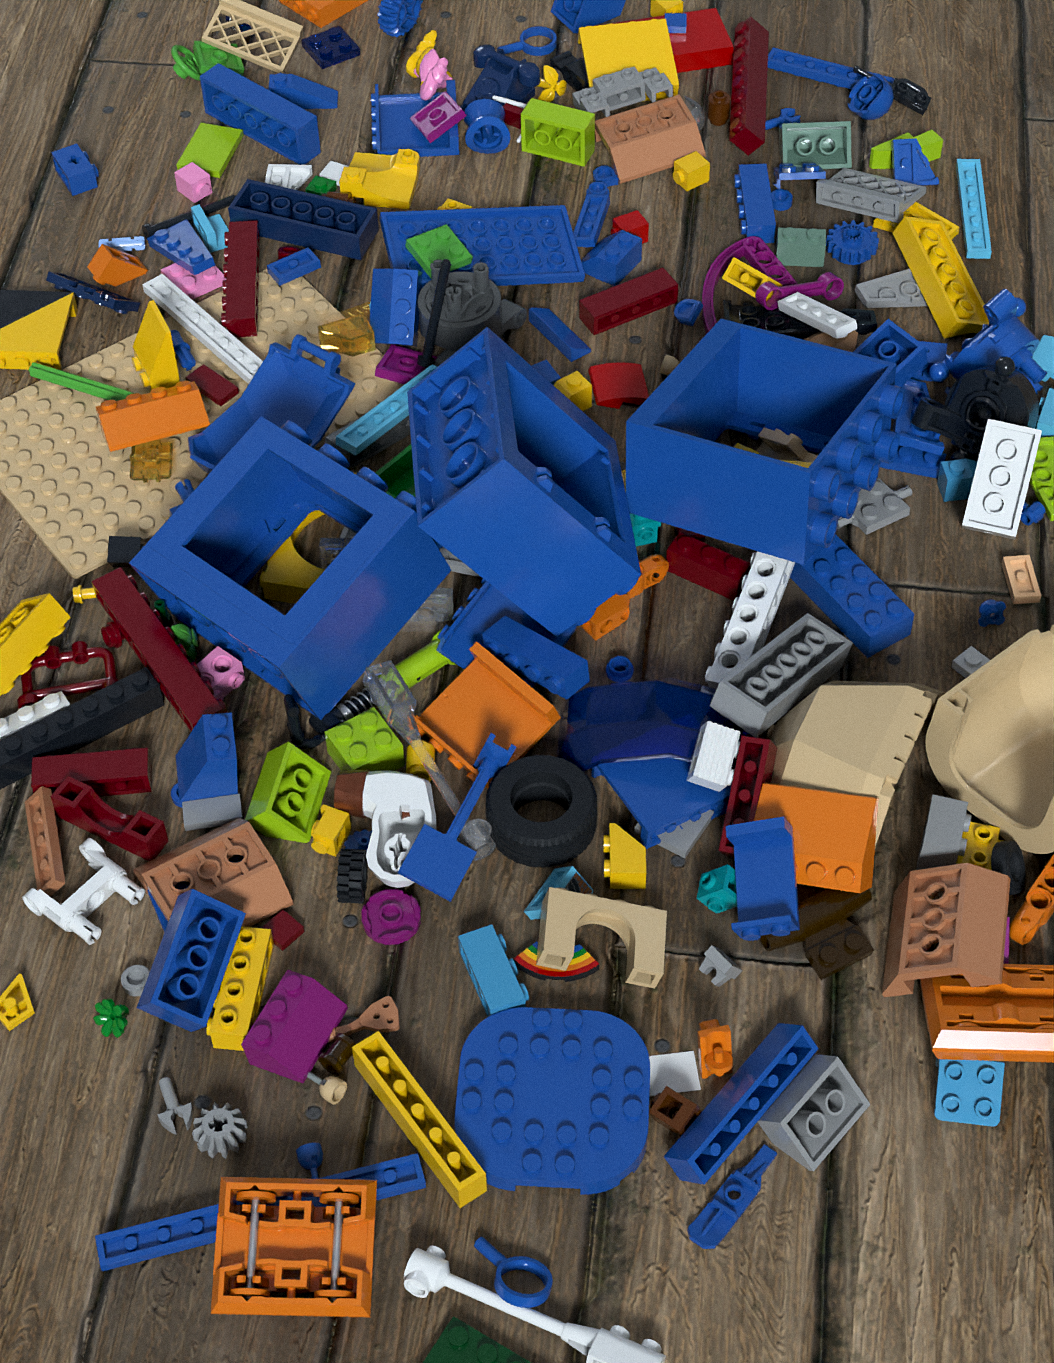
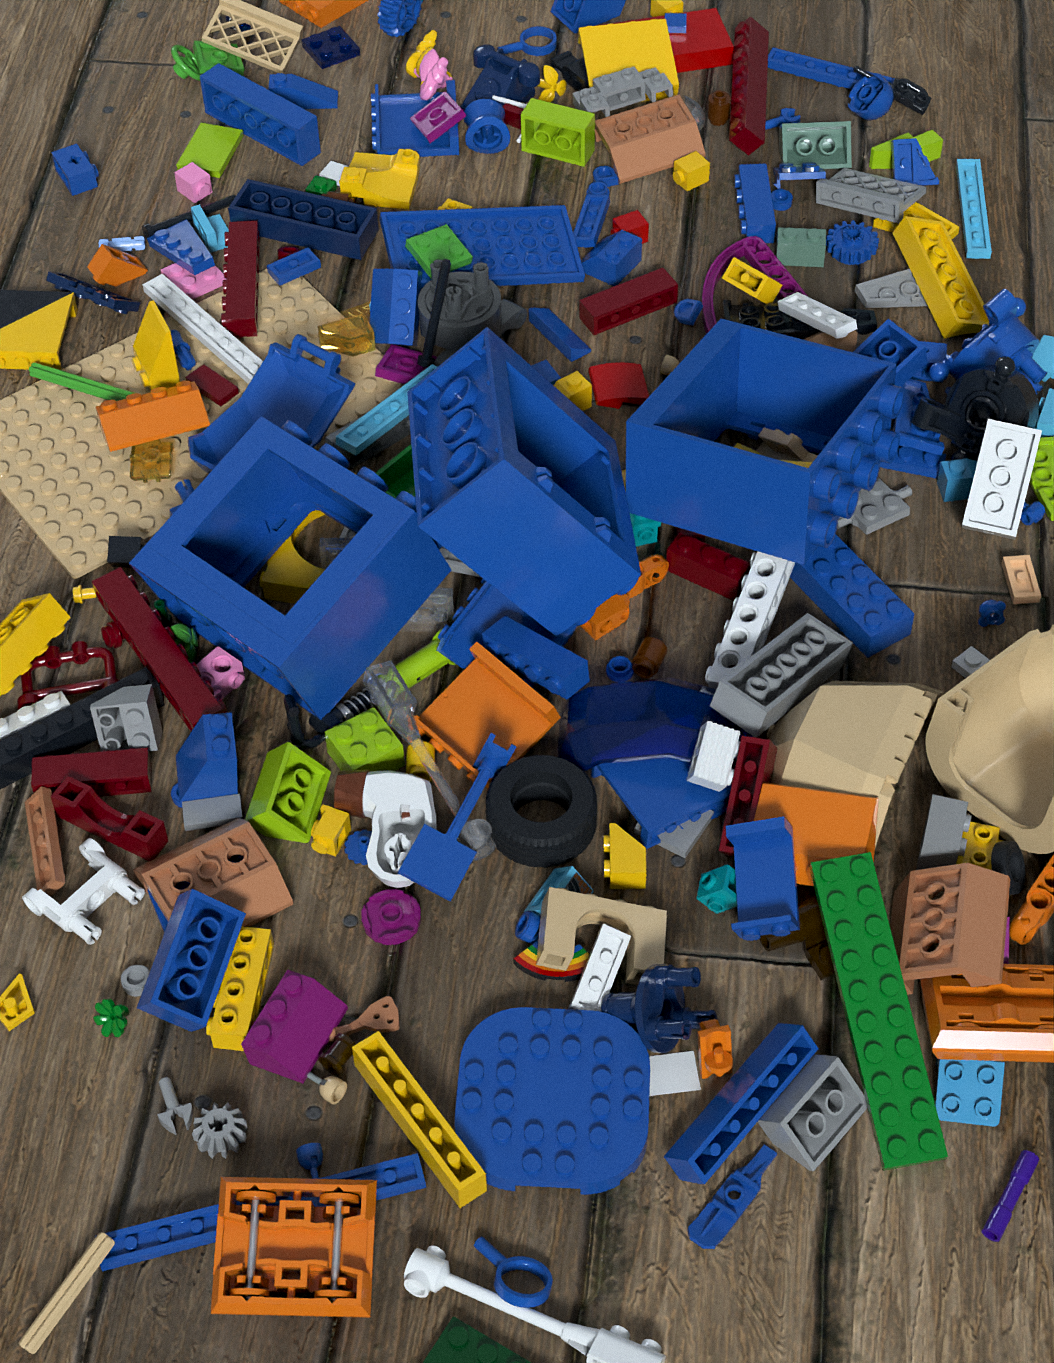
dark red tile [262,910,305,951] -> none
white wing [265,164,313,190] -> none
black tyre [337,849,368,904] -> none
dark azure brick [458,924,529,1017] -> none
reddish brown brick [649,1086,702,1137] -> none
light grey tile [699,945,743,987] -> none
magenta piece [755,272,844,310] -> none
none -> tan axle [19,1232,115,1354]
none -> light grey slope [90,684,163,751]
none -> blue tile [515,910,541,944]
none -> white plate [568,924,631,1012]
none -> dark blue piece [601,964,718,1053]
none -> reddish brown brick [632,637,668,678]
none -> green plate [809,852,948,1171]
none -> dark purple piece [982,1150,1039,1242]

